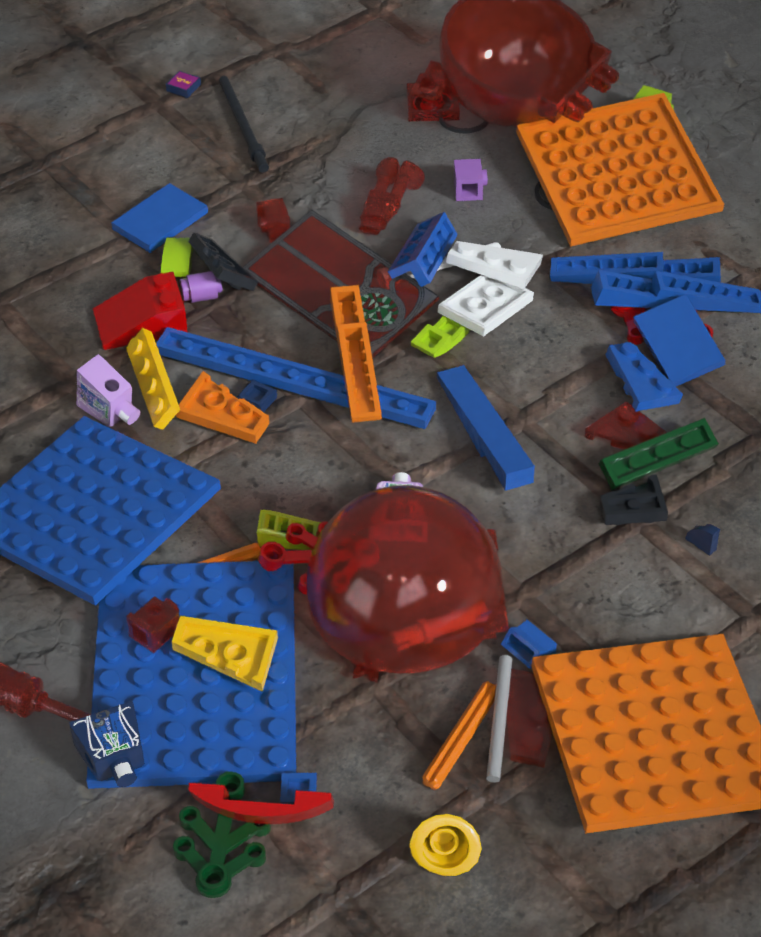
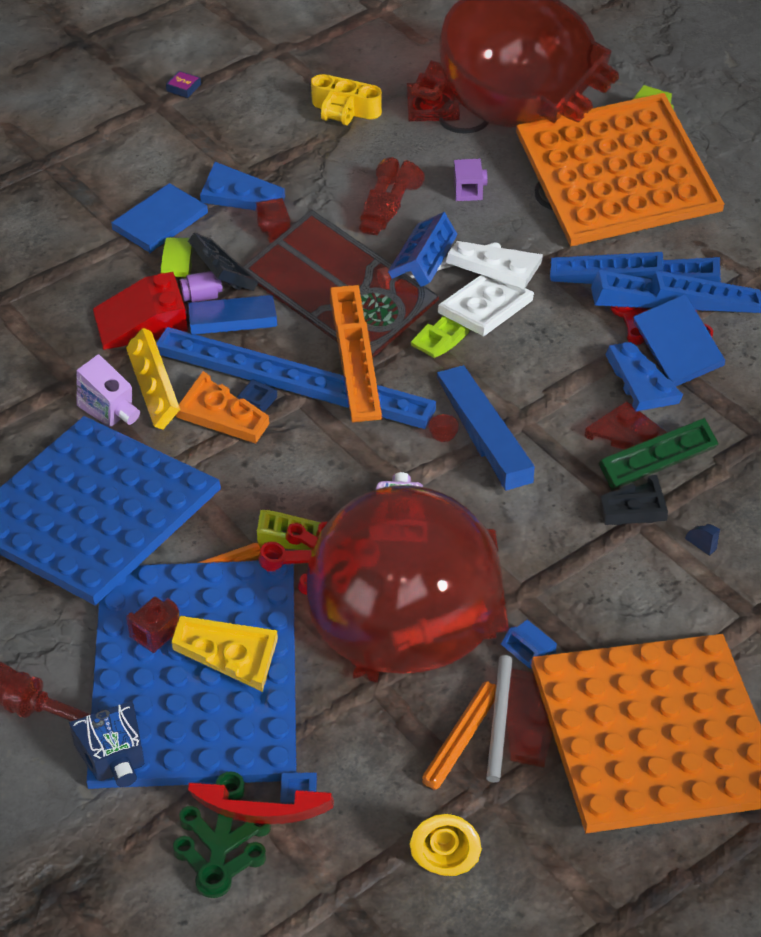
black bar [219,76,269,172] -> none
none -> blue tile [188,295,277,335]
none -> blue wing [200,162,285,214]
none -> yellow piece [311,74,382,125]
none -> clear red plate [429,414,459,442]

